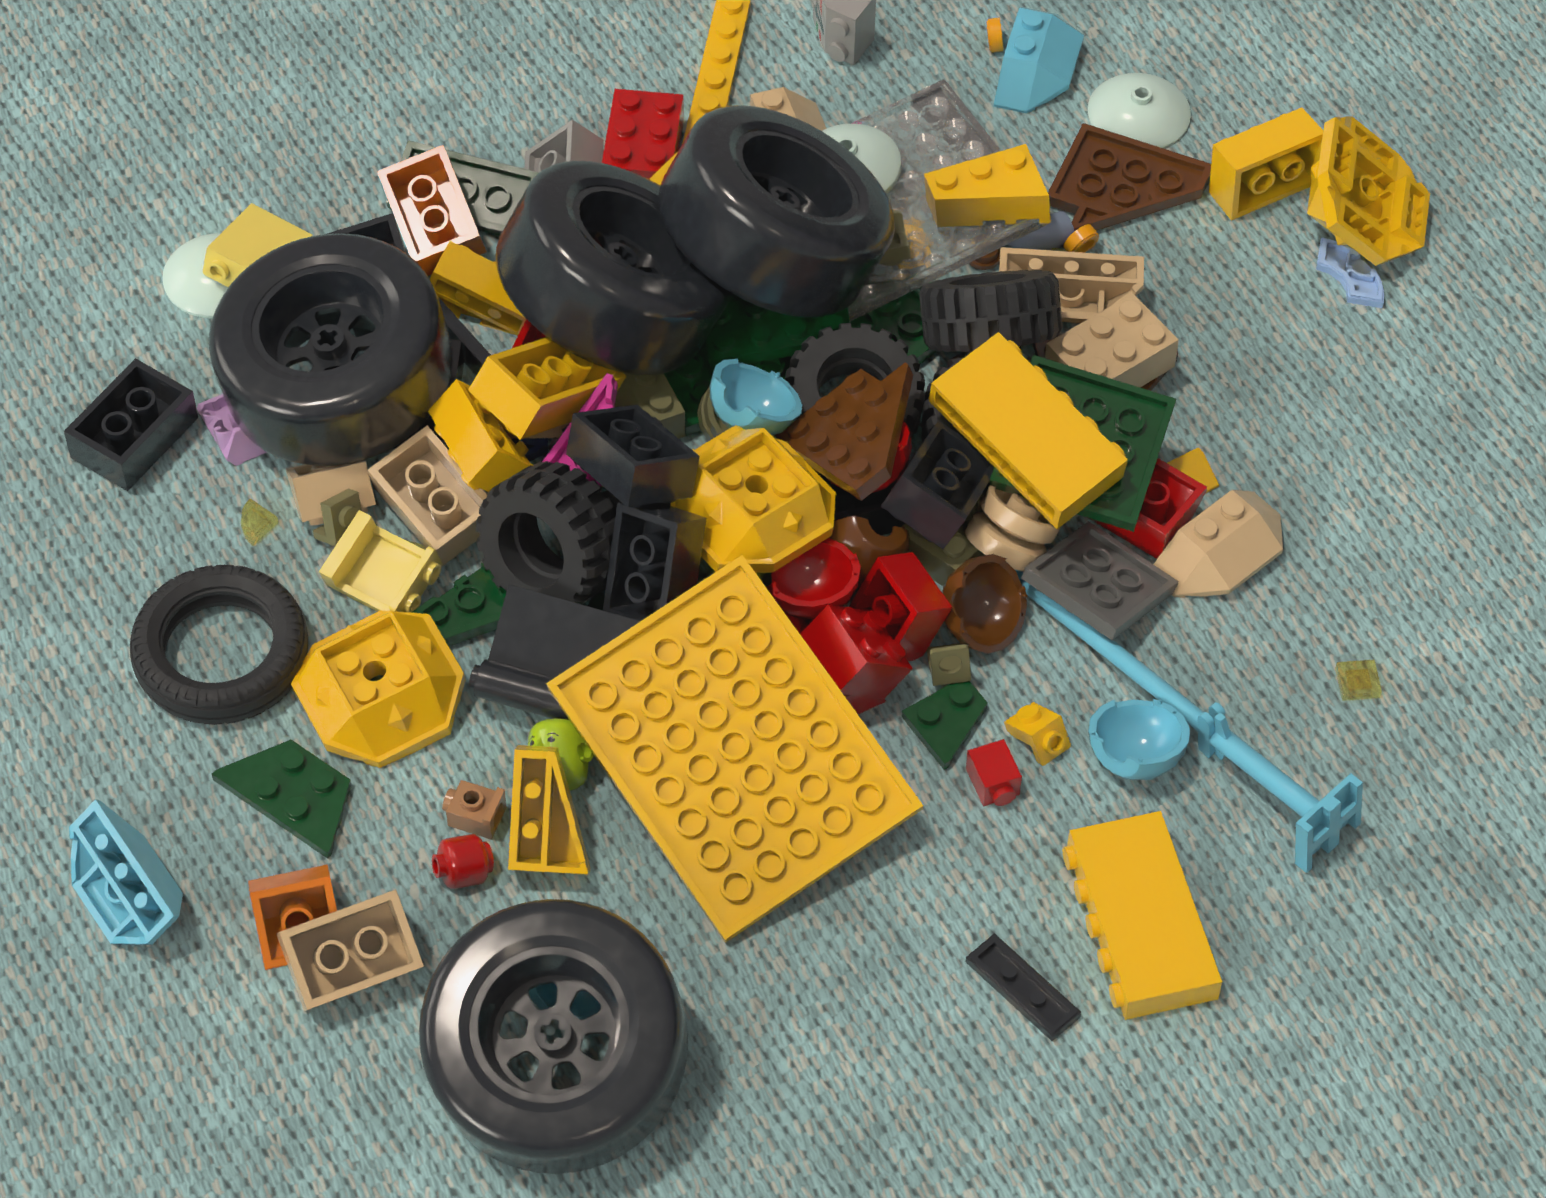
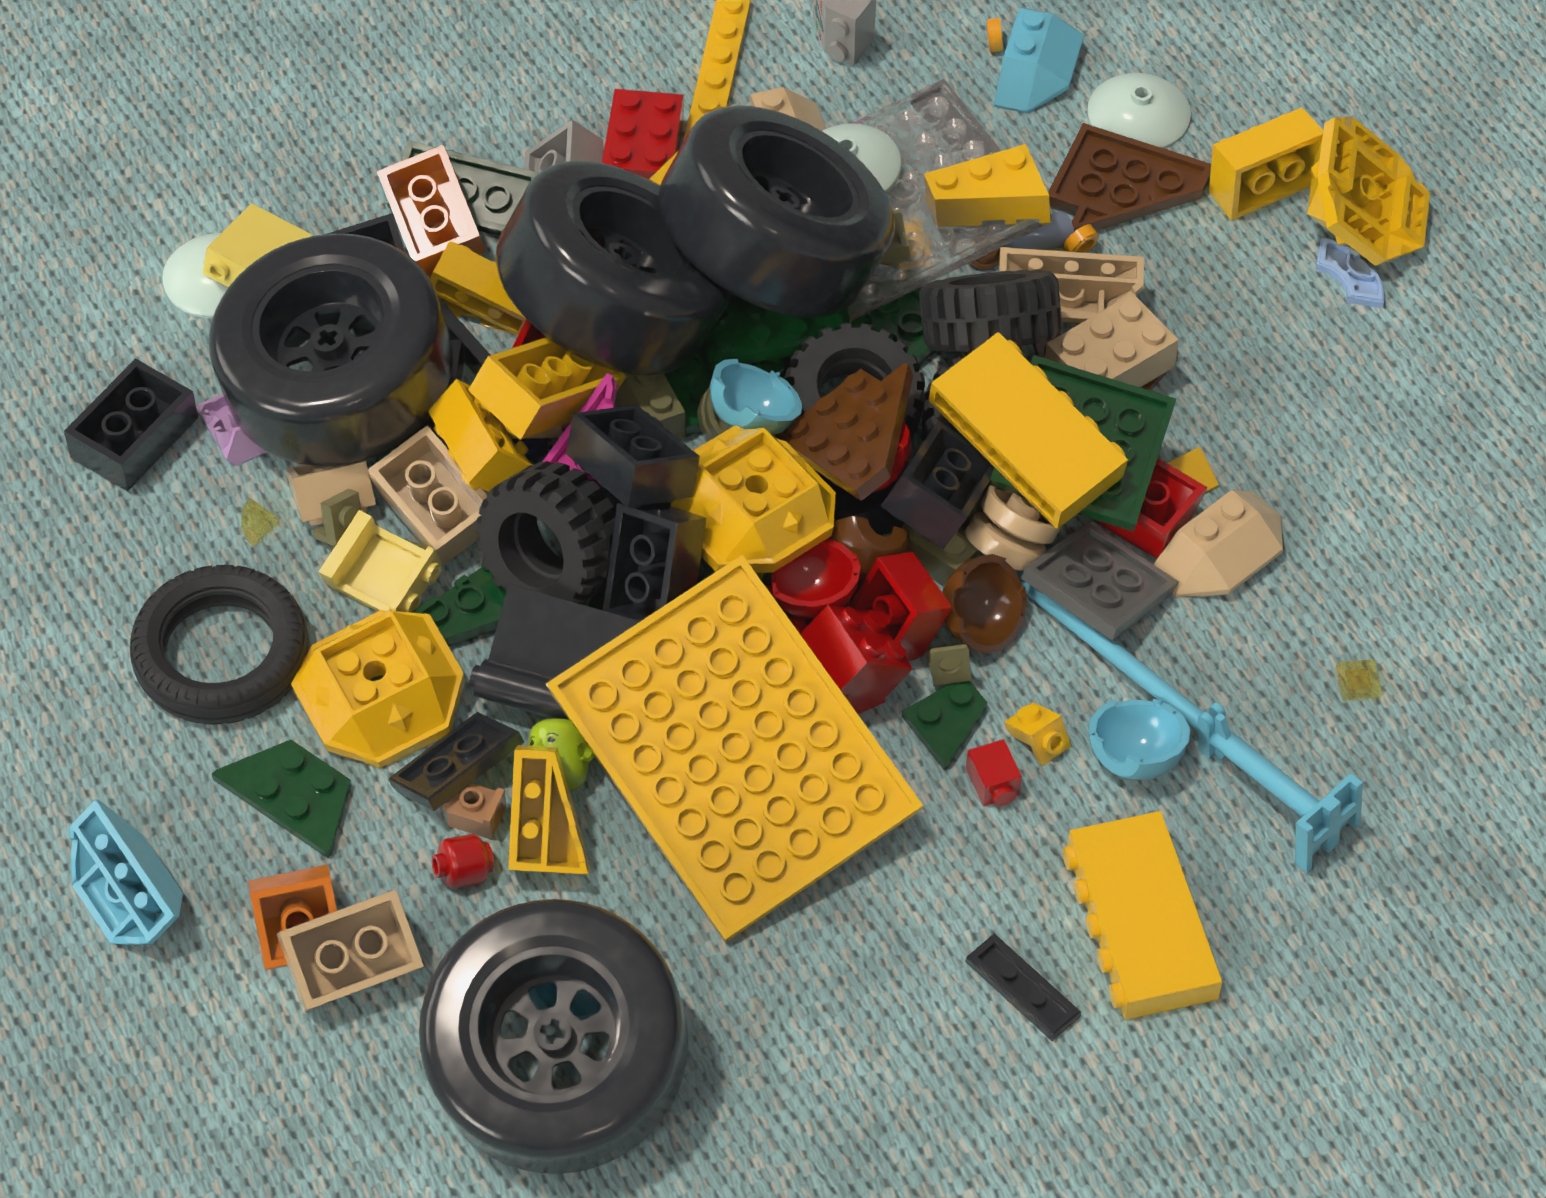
none -> black tile [388,712,525,811]

